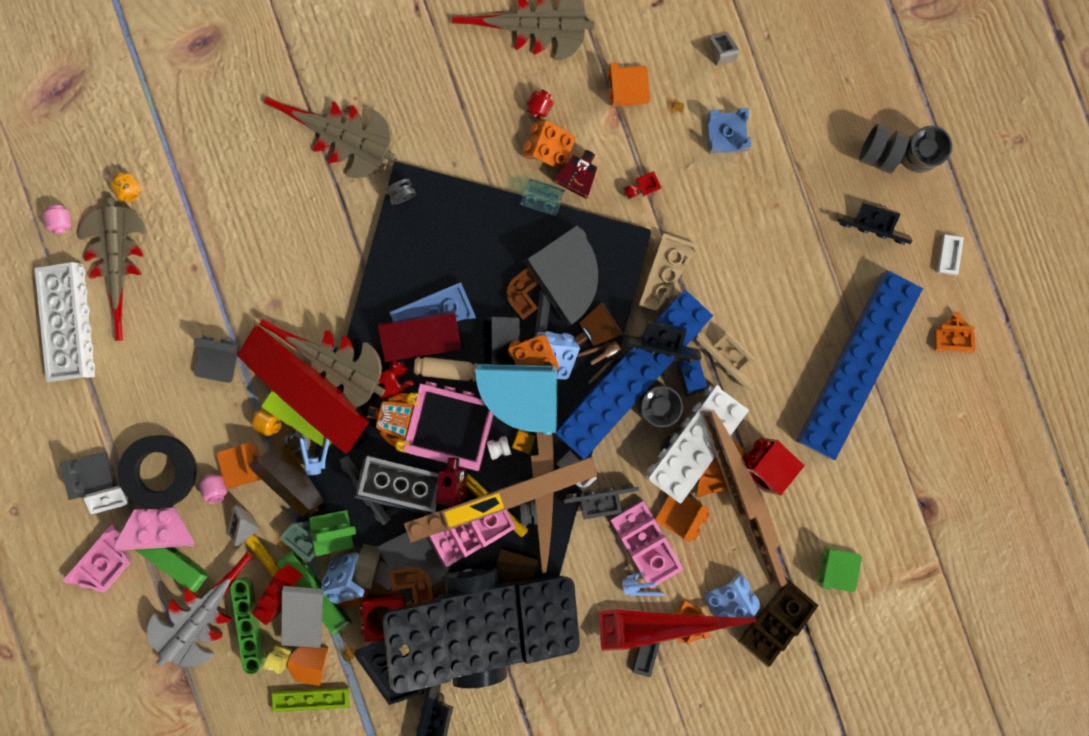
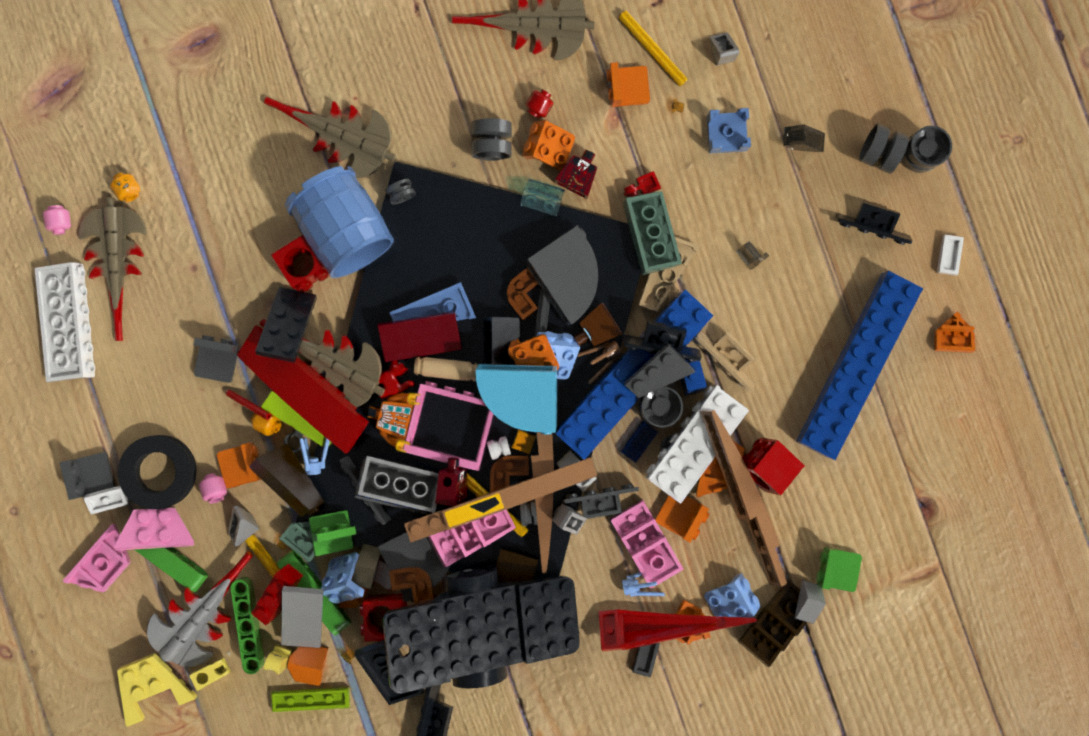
none -> light yellow wing [117,653,197,727]
none -> light yellow leg [189,658,231,691]
none -> red piece [226,389,272,420]
none -> black plate [255,287,317,363]
none -> red brick [271,235,330,292]
none -> medium blue piece [284,166,394,278]
none -> dark grey wheel [471,118,512,161]
none -> dark orange plate [490,456,529,492]
none -> light grey slope [552,503,587,535]
none -> yellow axle [619,10,687,86]
none -> tile [620,421,658,463]
none -> sand green slope [623,191,682,275]
none -> dark grey wing [624,343,695,398]
none -> clear smoke tile [736,241,769,270]
none -> clear smoke slope [783,124,825,152]
none -> light grey slope [795,580,826,624]

